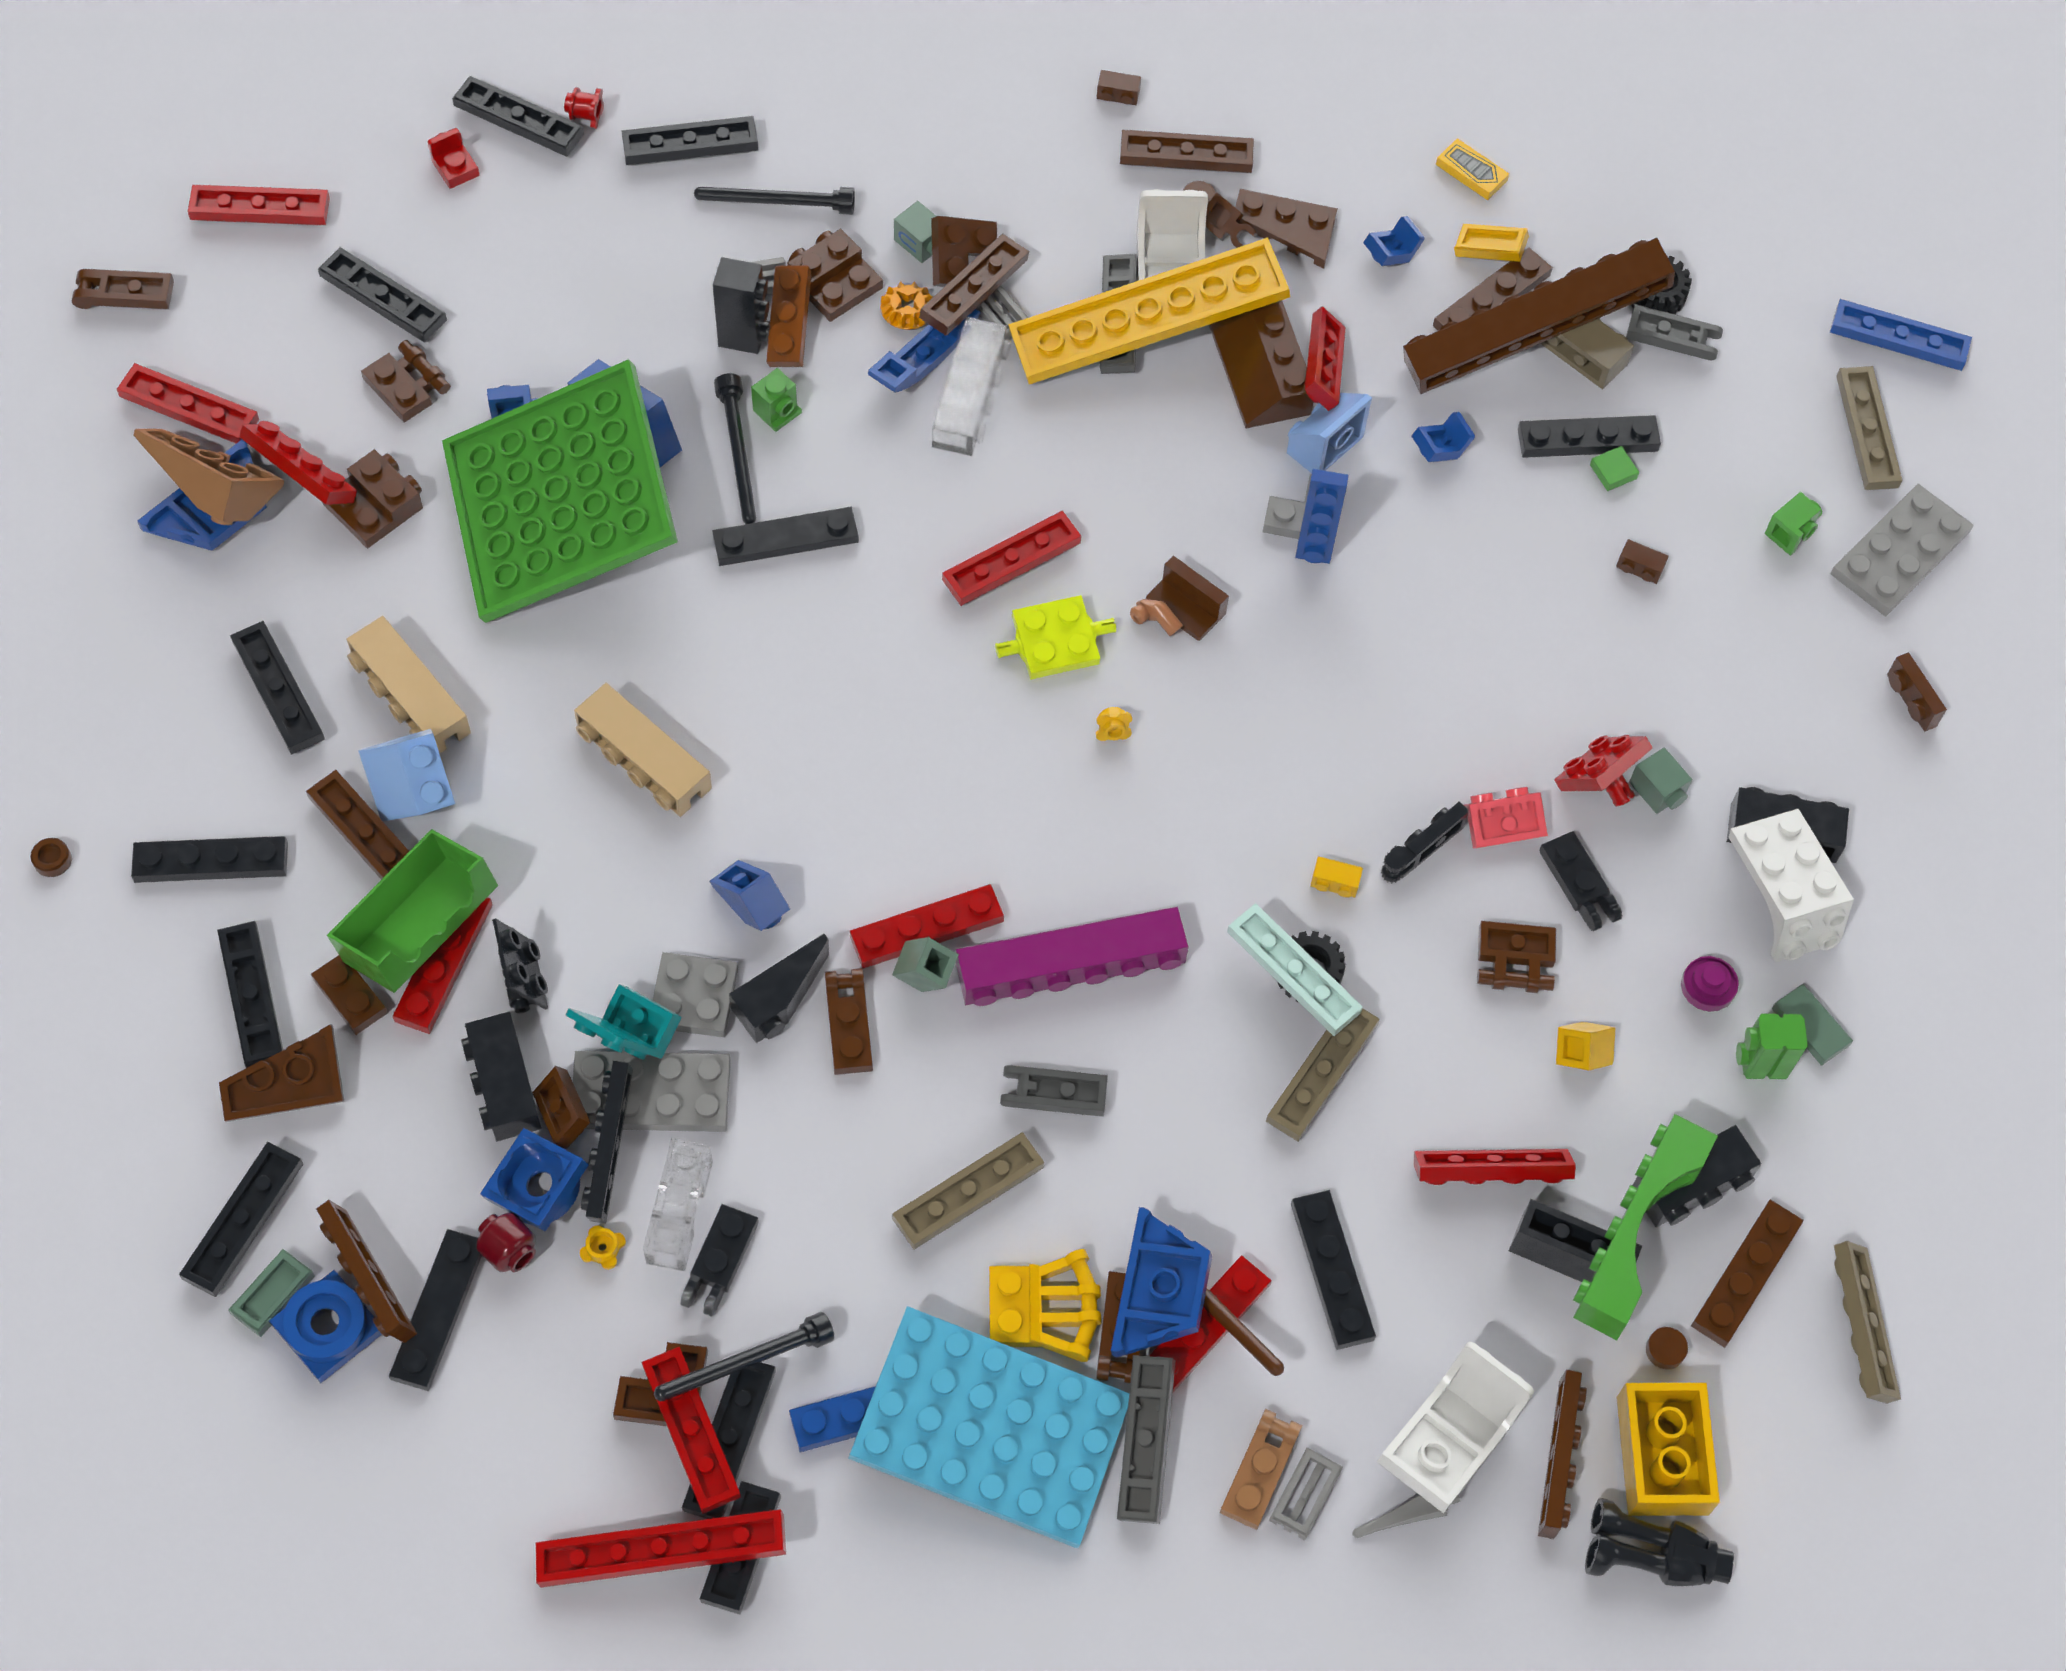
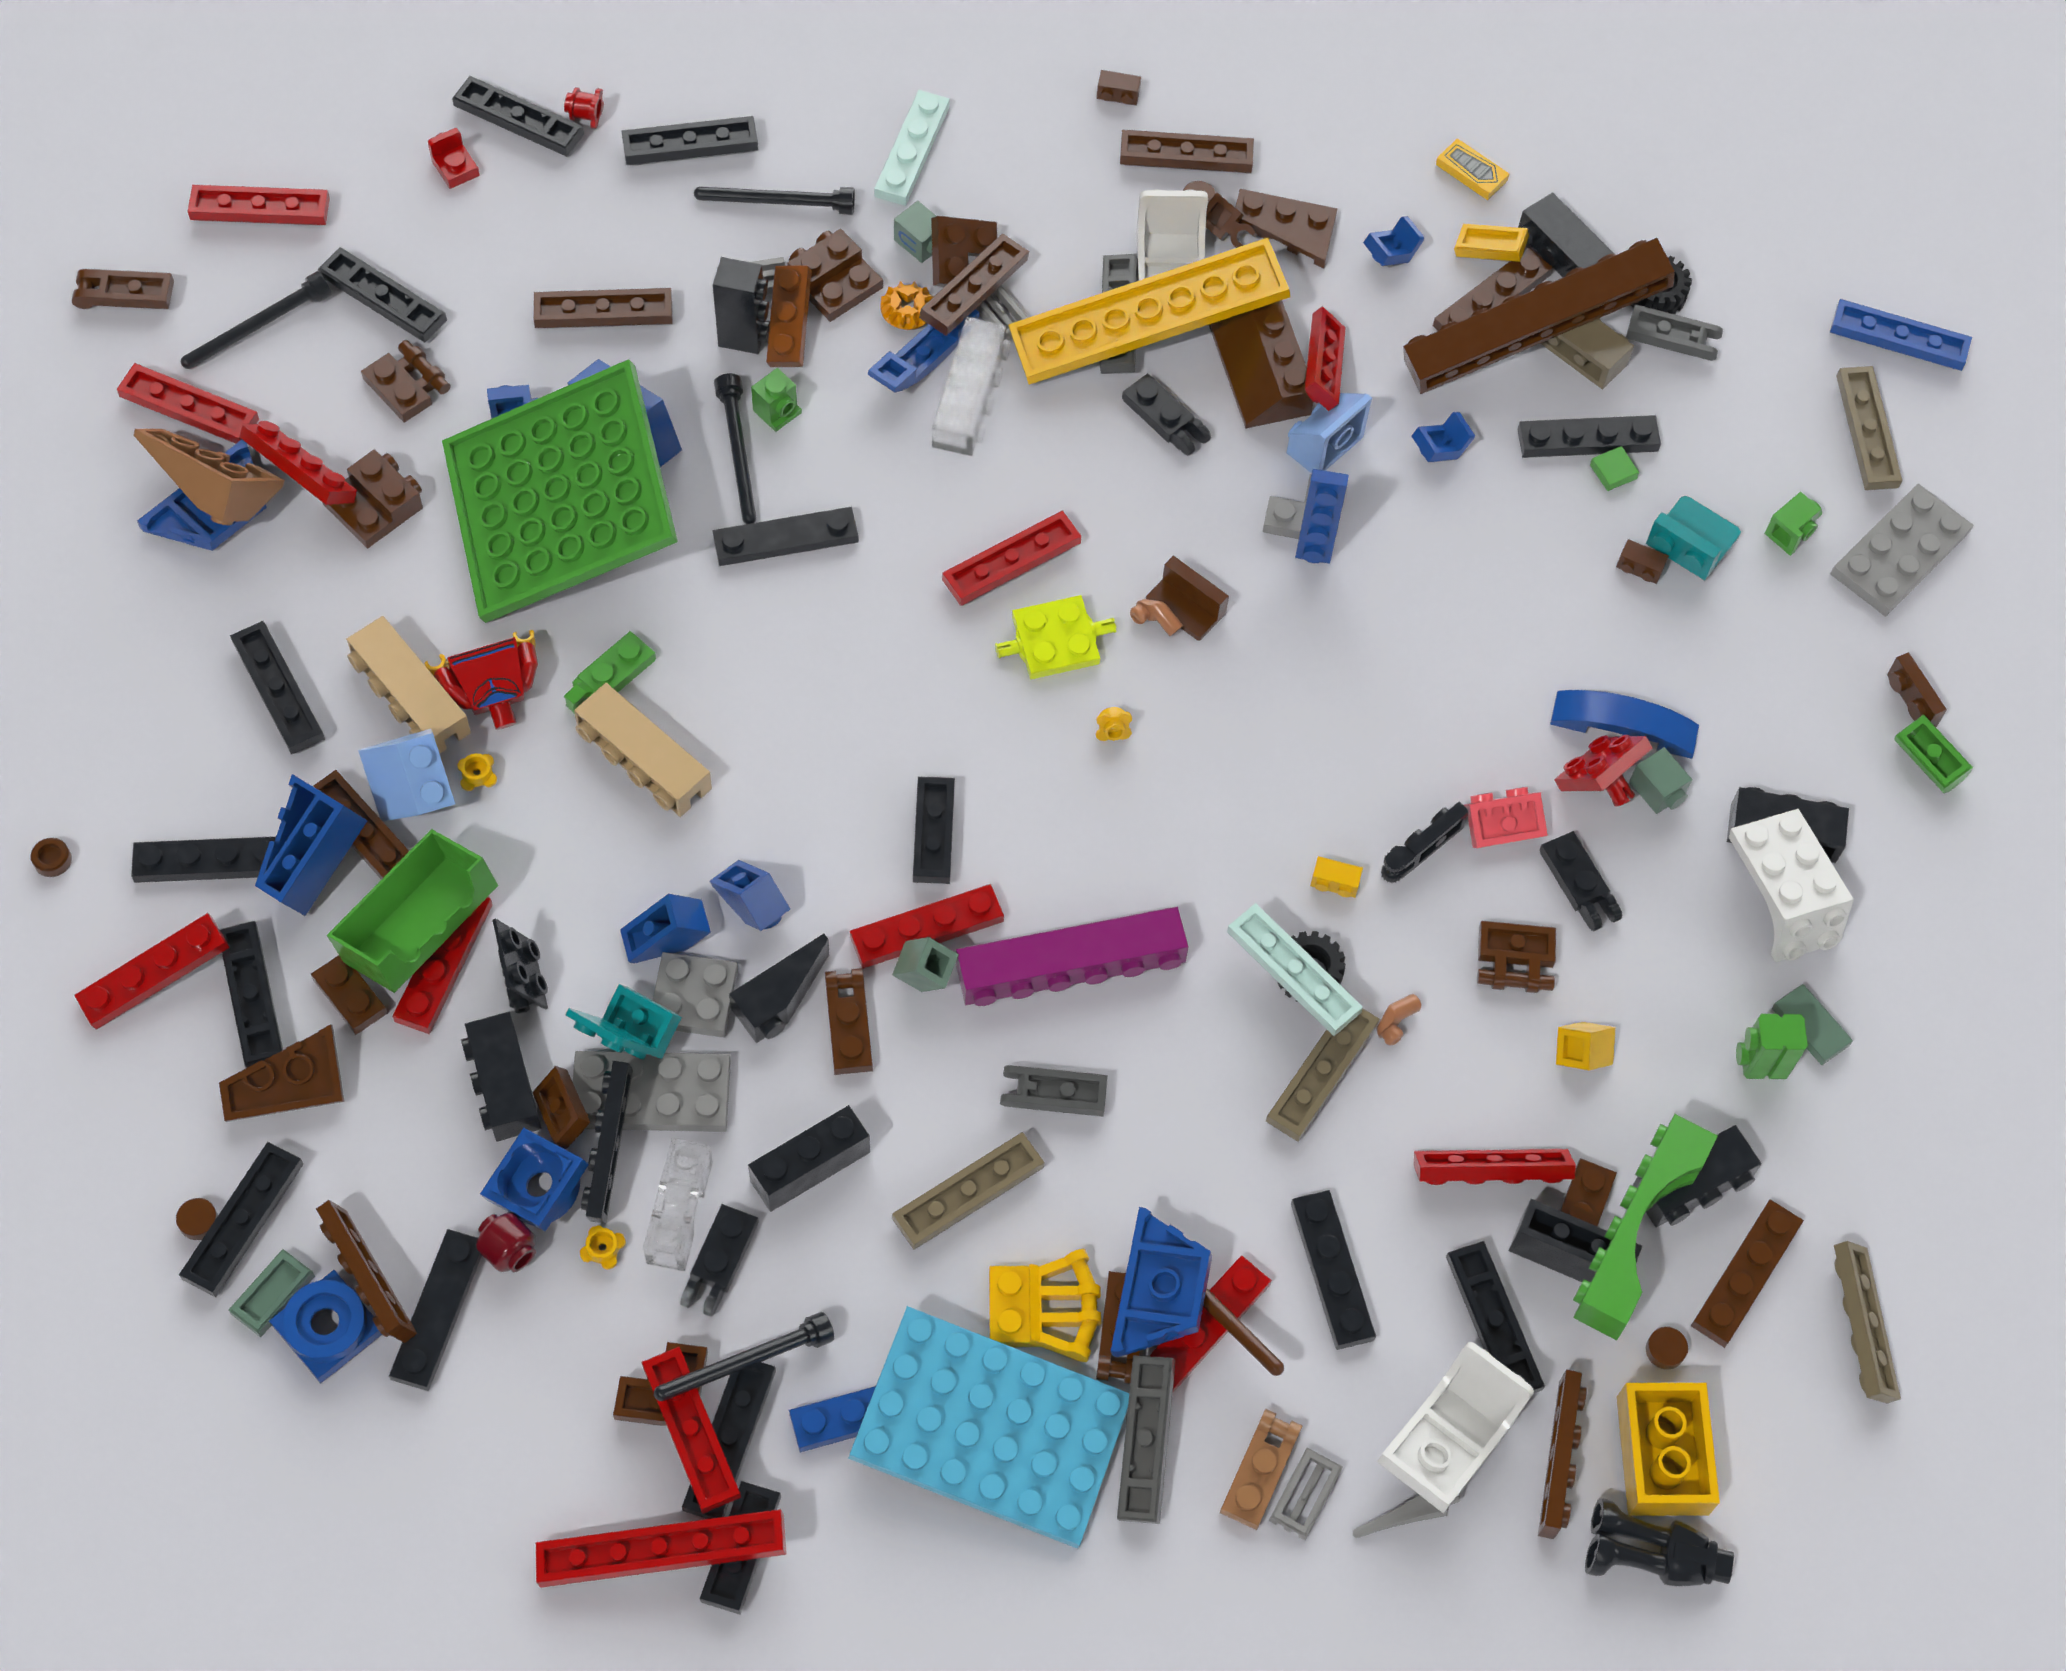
magenta plate [1681,956,1739,1012] -> none
none -> red plate [74,913,230,1030]
none -> reddish brown tile [176,1198,218,1240]
none -> black piece [180,271,332,369]
none -> blue wedge [255,774,367,916]
none -> red torso [424,630,538,730]
none -> yellow plate [457,753,497,791]
none -> reddish brown plate [533,288,673,328]
none -> bright green hinge [564,631,656,714]
none -> blue slope [620,893,711,964]
none -> black brick [748,1105,870,1212]
none -> light aqua plate [874,90,950,206]
none -> black plate [913,777,955,884]
none -> black hinge [1122,373,1211,456]
none -> nougat arm [1377,994,1421,1045]
none -> black plate [1446,1241,1545,1393]
none -> brick [1518,192,1614,278]
none -> blue slope [1550,690,1699,759]
none -> reddish brown plate [1560,1158,1617,1227]
none -> teal bracket [1646,496,1741,581]
none -> bright green brick [1894,714,1973,793]

